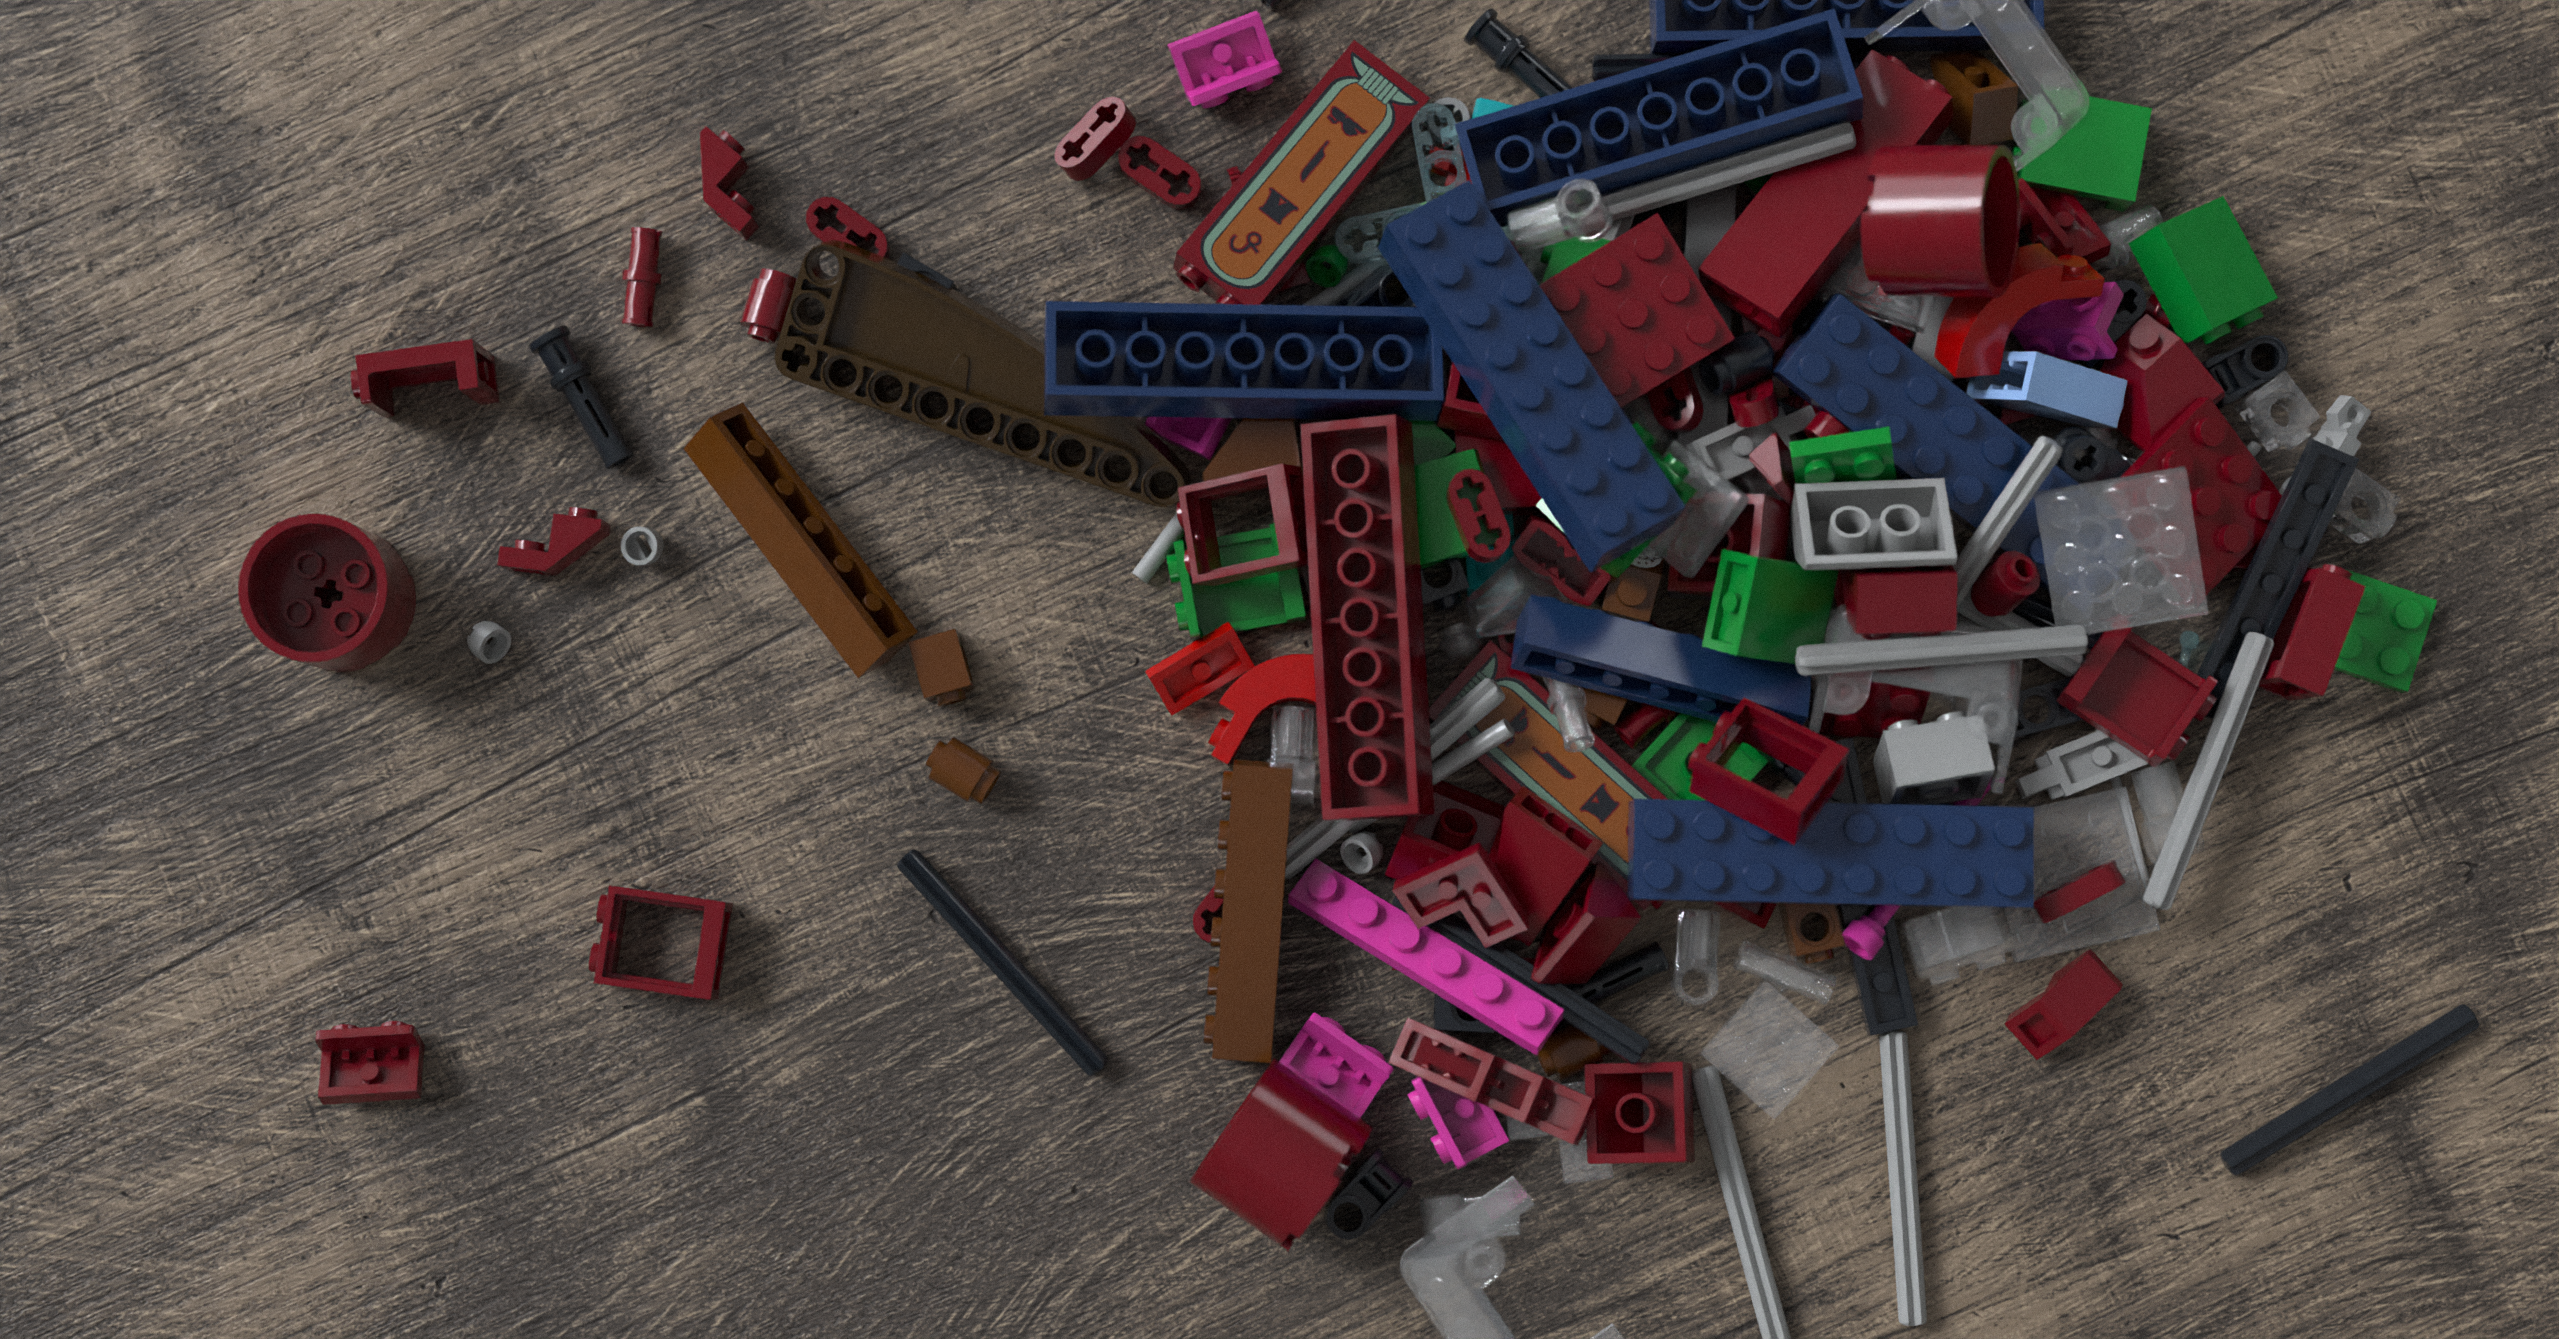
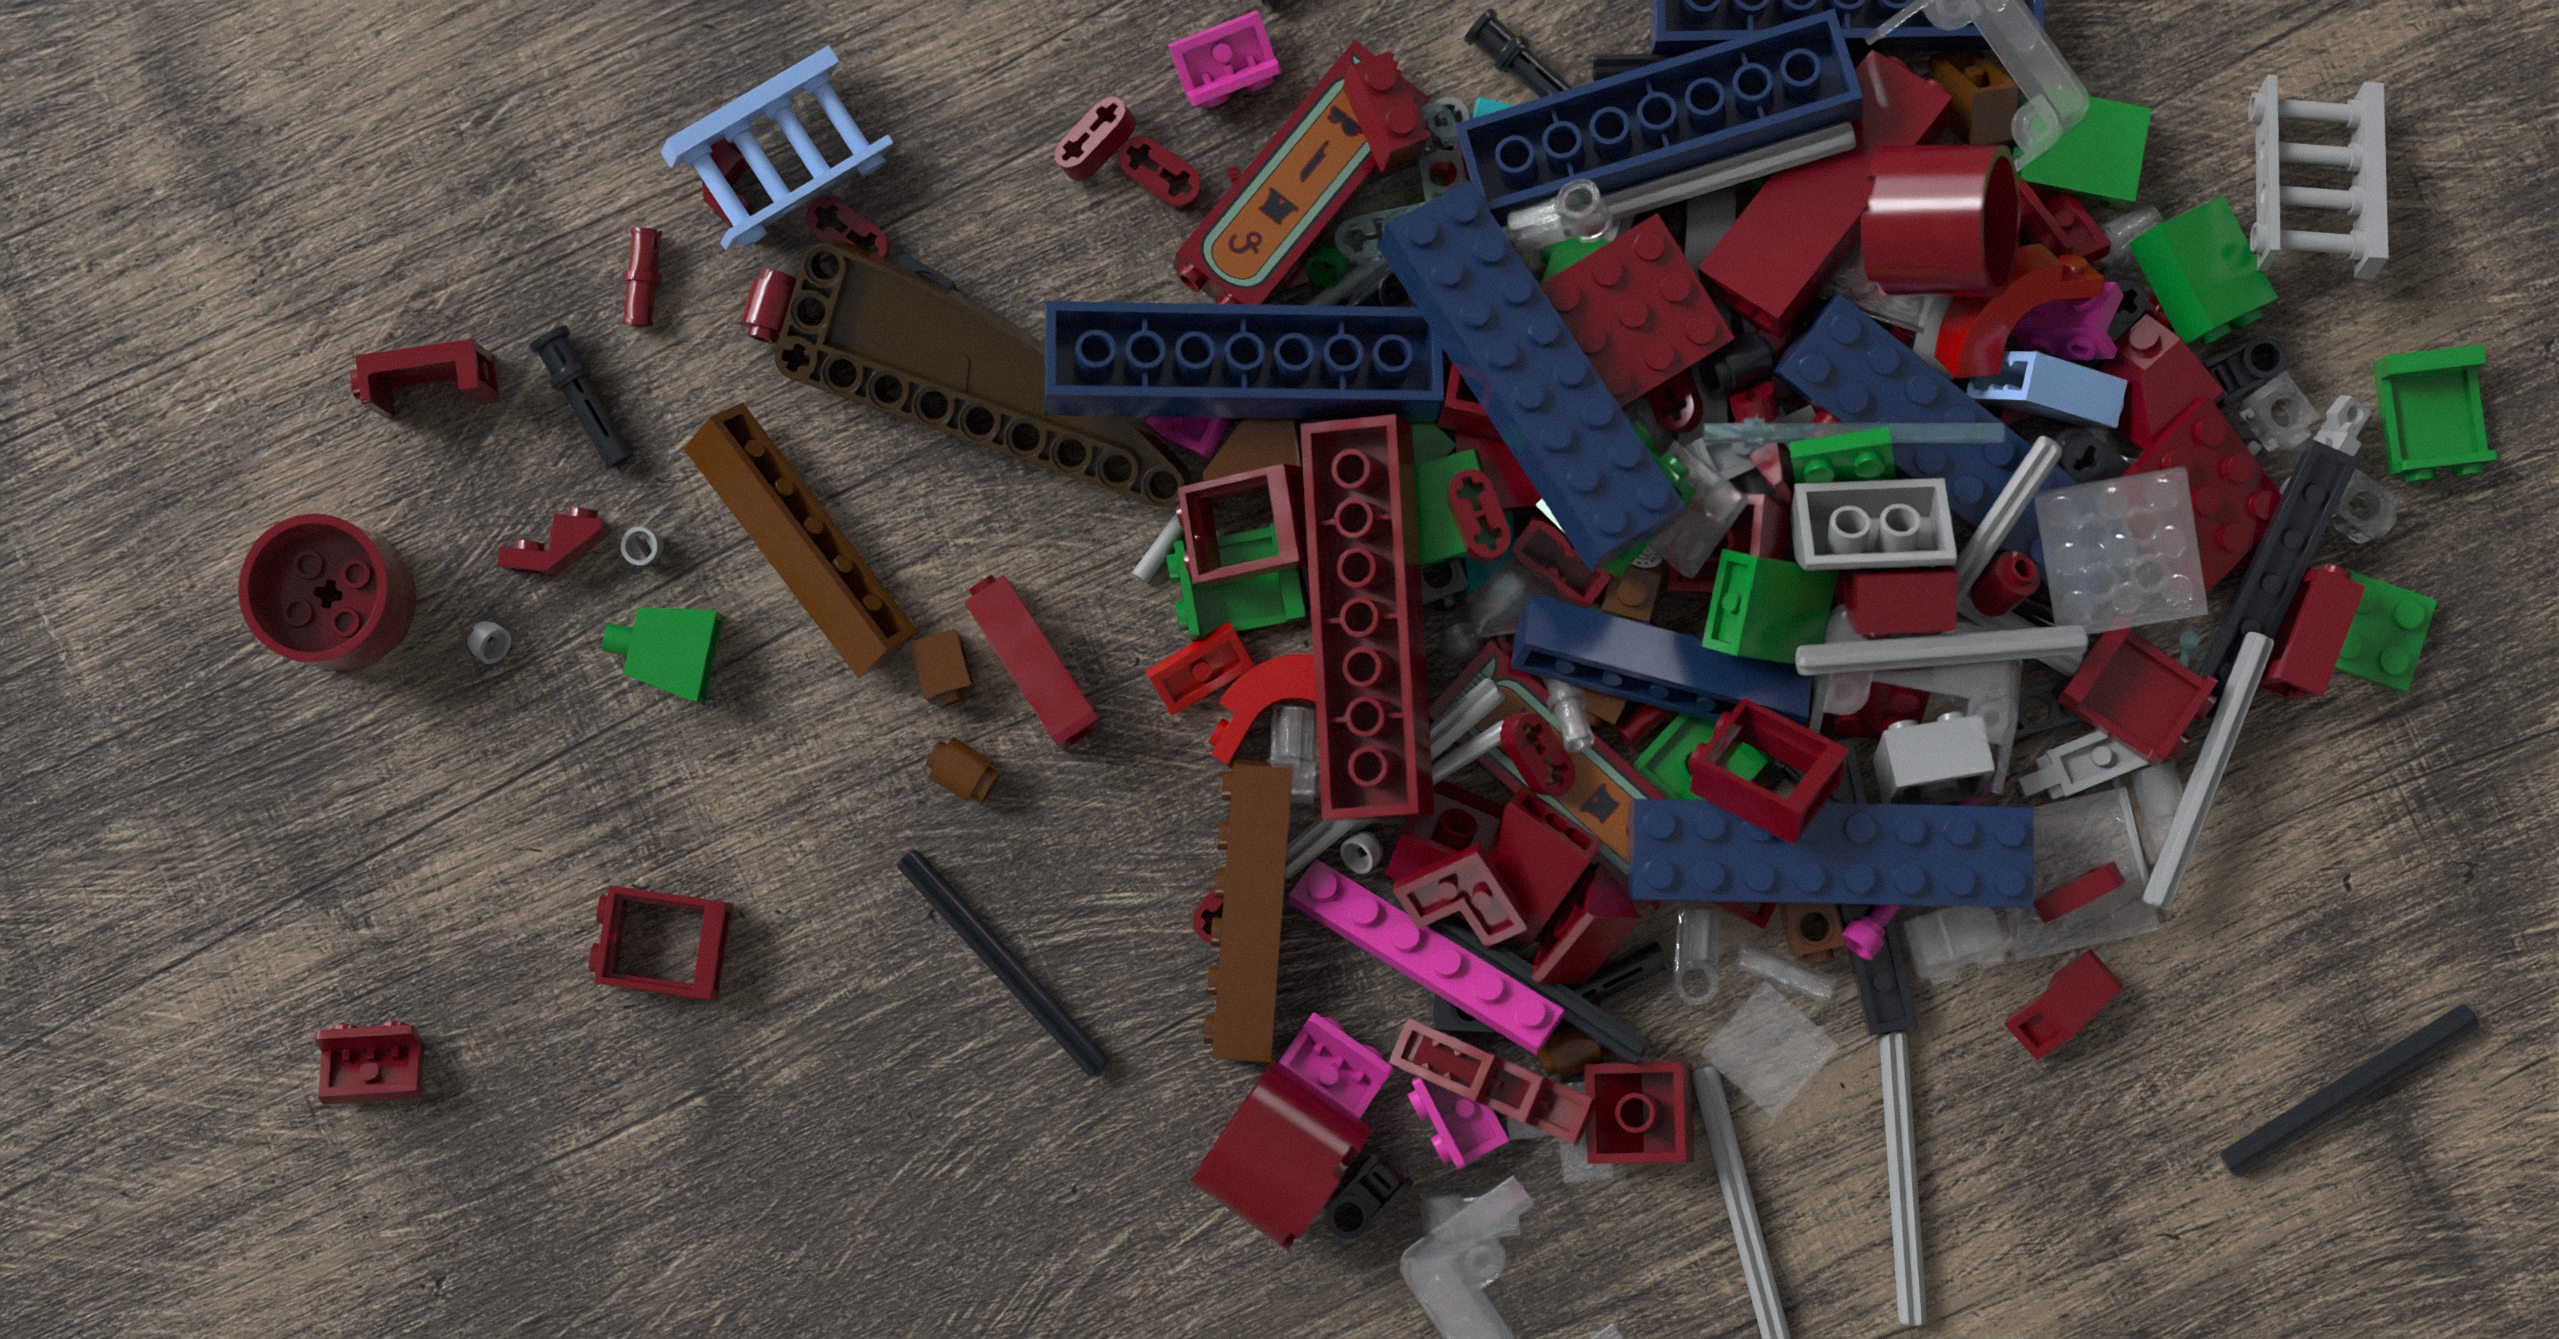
none -> green torso [602,607,724,705]
none -> light blue fence [661,45,893,251]
none -> dark red slope [964,575,1103,751]
none -> dark red brick [1342,51,1430,172]
none -> dark red beam [1500,712,1576,796]
none -> clear light blue bar [1703,418,2004,448]
none -> light grey fence [2248,74,2389,279]
none -> green panel [2372,344,2498,483]

